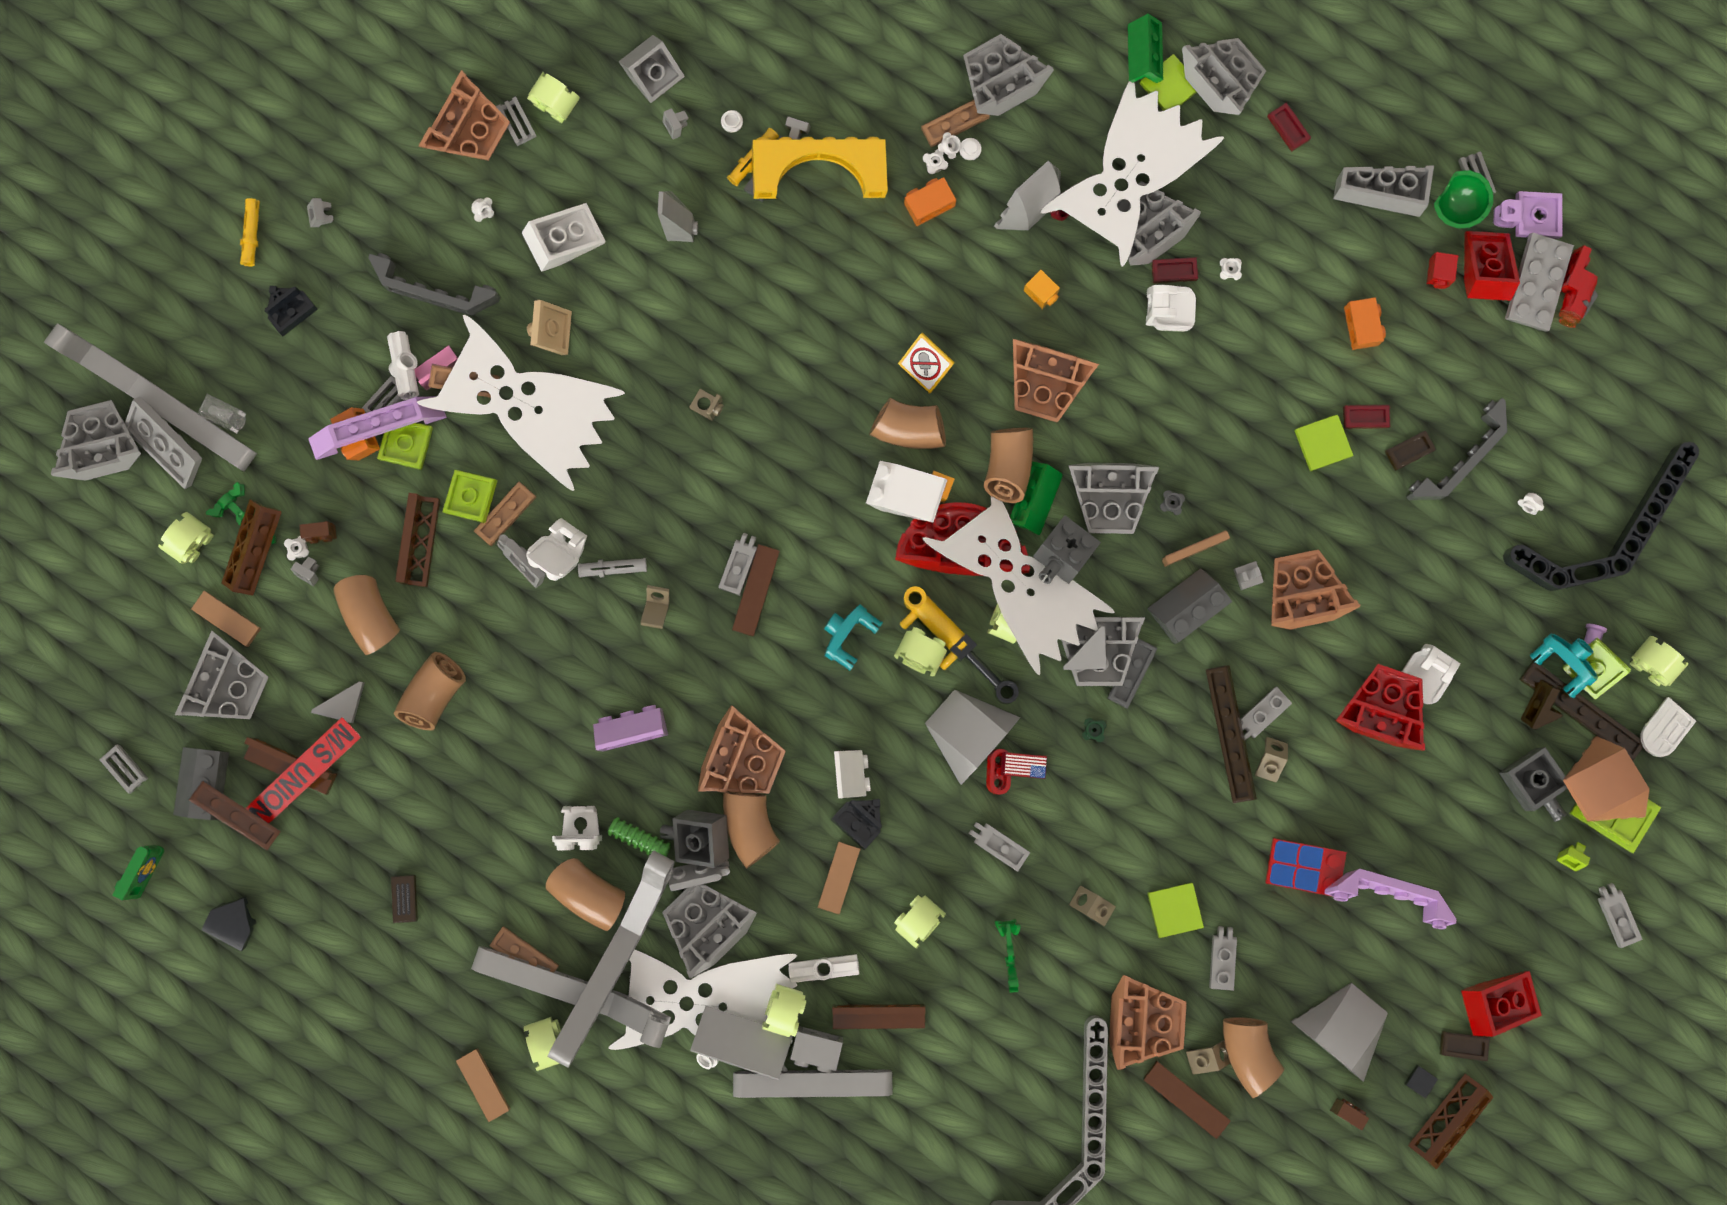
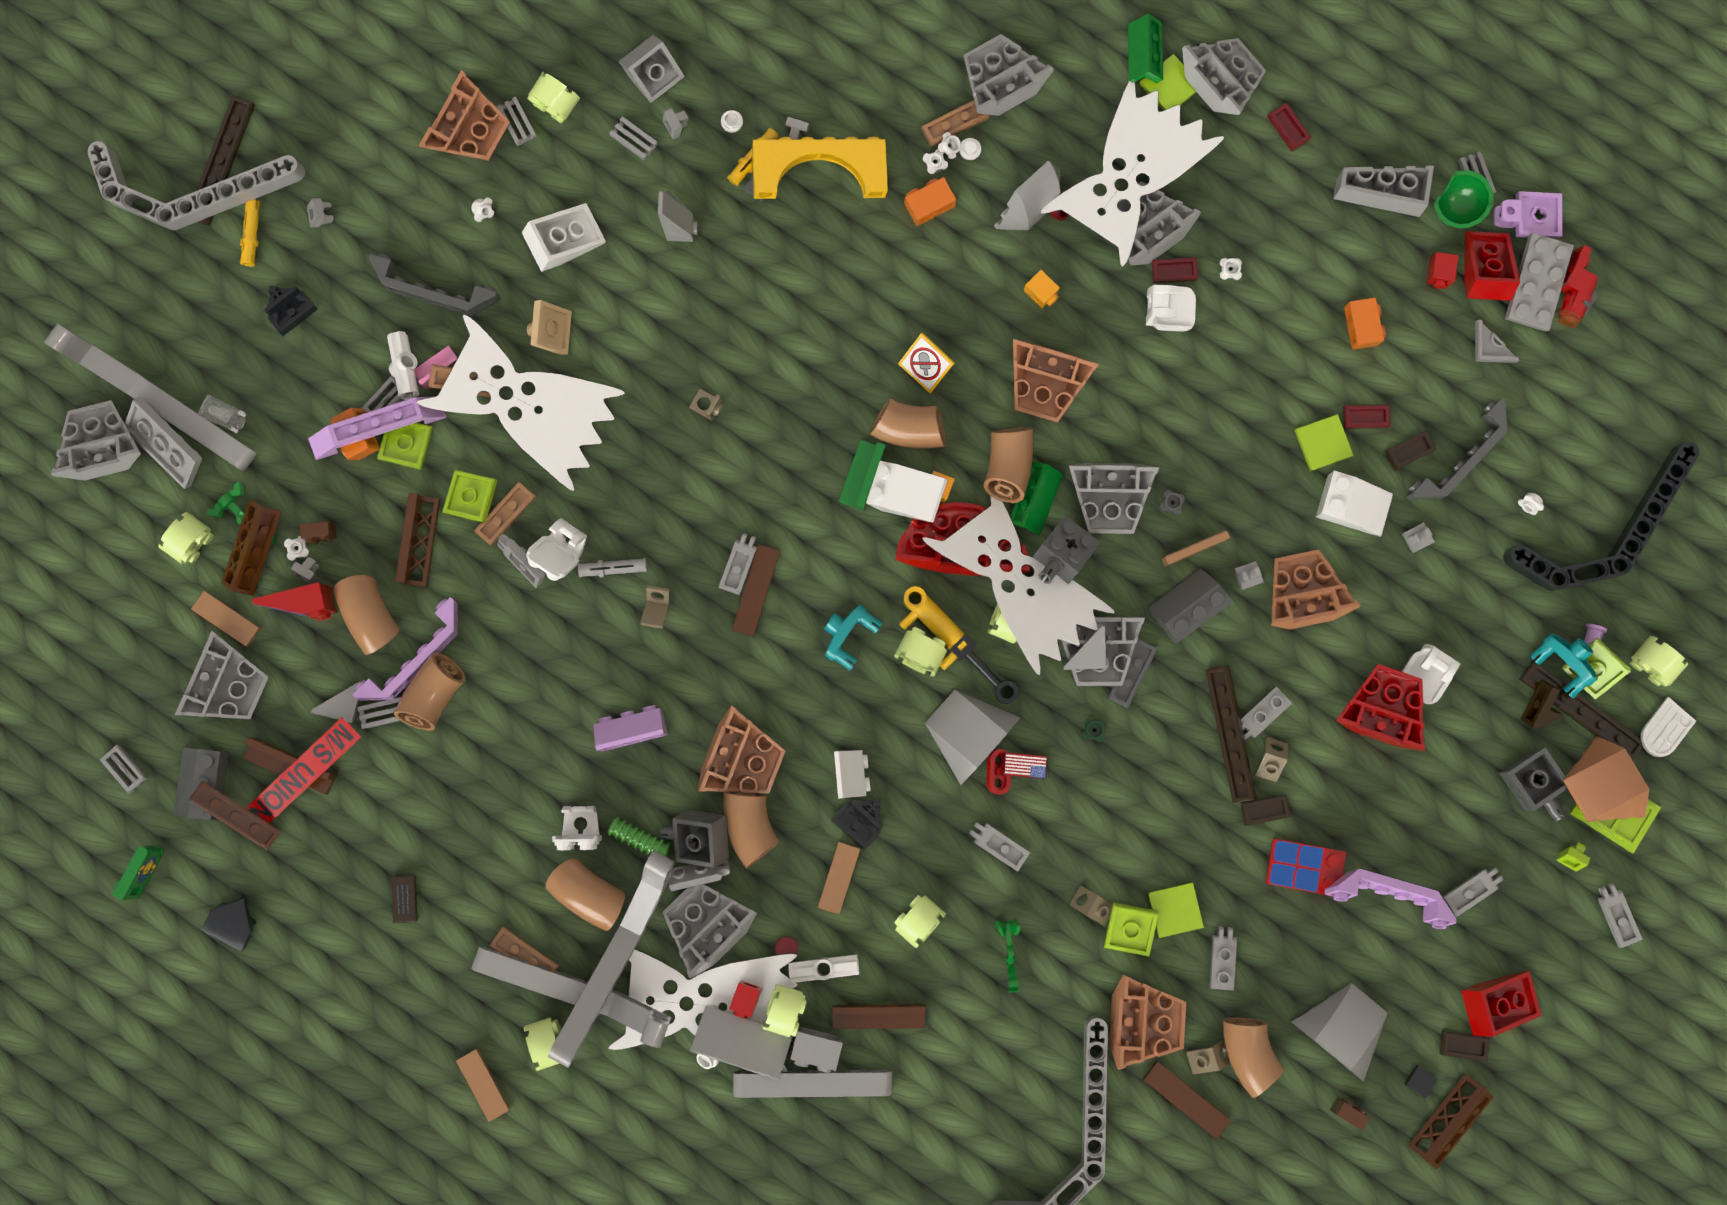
none -> light grey beam [88,141,305,231]
none -> dark brown tile [188,96,255,226]
none -> red slope [252,582,337,621]
none -> lavender slope [353,597,458,701]
none -> light grey tile [357,697,401,729]
none -> light grey tile [609,116,658,161]
none -> red brick [729,980,763,1019]
none -> dark red tile [775,937,798,955]
none -> green panel [839,440,886,511]
none -> lime tile [1104,902,1159,956]
none -> dark brown tile [1240,795,1291,826]
none -> white slope [1316,471,1393,537]
none -> light grey tile [1402,522,1435,553]
none -> light grey hinge [1442,867,1504,917]
none -> light grey tile [1475,320,1519,363]

